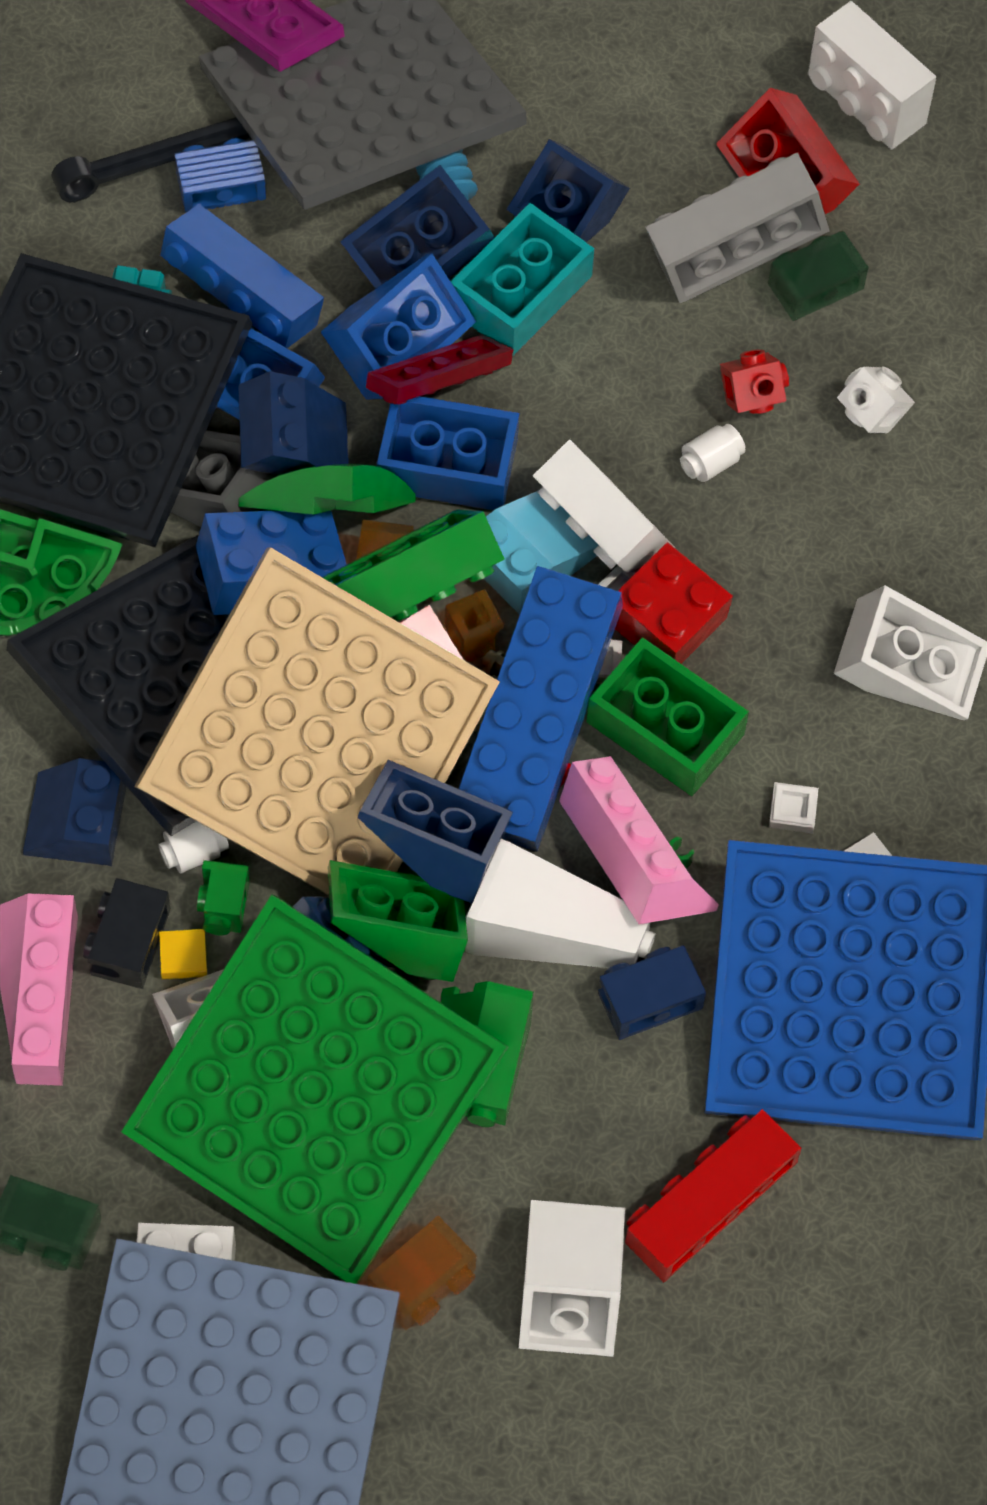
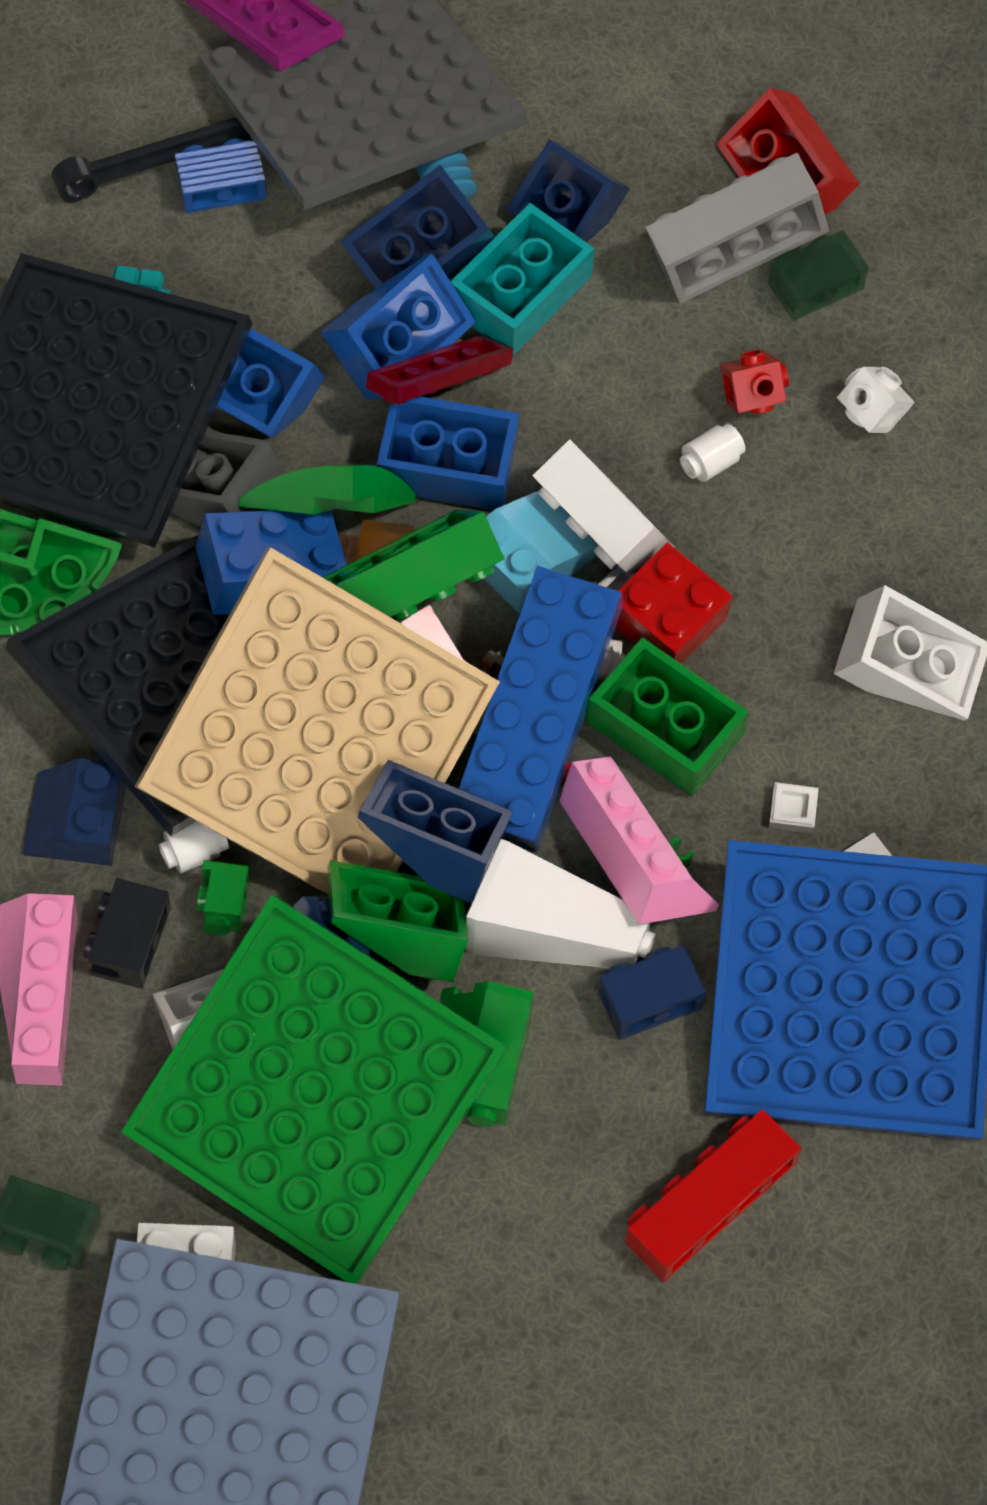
yellow tile [159,929,207,980] -> none
blue brick [160,204,324,348] -> none
dark blue slope [239,371,348,475] -> none
clear orange brick [368,1215,477,1330] -> none
clear orange brick [445,589,504,663] -> none
white slope [519,1200,625,1357] -> none
white brick [808,1,937,150] -> none

